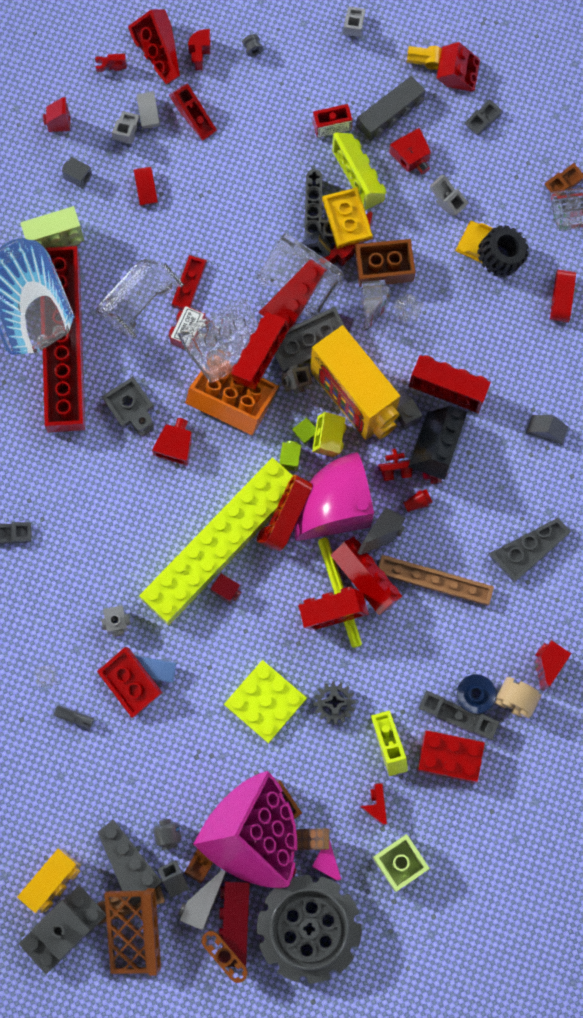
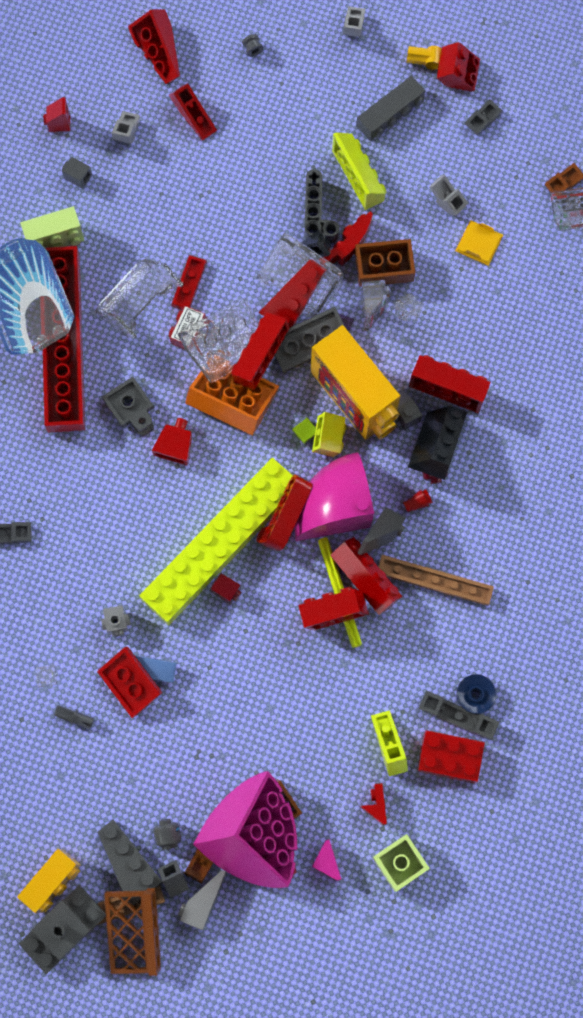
red plate [95,53,127,72] -> none
red slope [133,166,158,206] -> none
light grey slope [136,91,160,129] -> none
red brick [188,29,211,70] -> none
dark orange beam [202,931,248,983] -> none
dark red brick [218,882,250,967] -> none
neon yellow plate [224,660,307,744] -> none
dark grey piece [257,875,362,984] -> none
lime brick [279,441,301,472] -> none
dark grey brick [281,365,313,394] -> none
medium nougat tile [296,828,329,850] -> none
red brick [312,104,353,138] -> none
dark grey gear [313,681,356,725] -> none
yellow tile [322,187,373,248] -> none
red hips [378,449,412,481] -> none
red torso [389,128,431,175] -> none
black tyre [477,225,529,277] -> none
dark grey wing [488,518,571,583] -> none
tan brick [495,677,542,719] -> none
dark grey slope [526,415,568,444] -> none
red slope [535,640,572,691] -> none
red beam [550,269,576,323] -> none

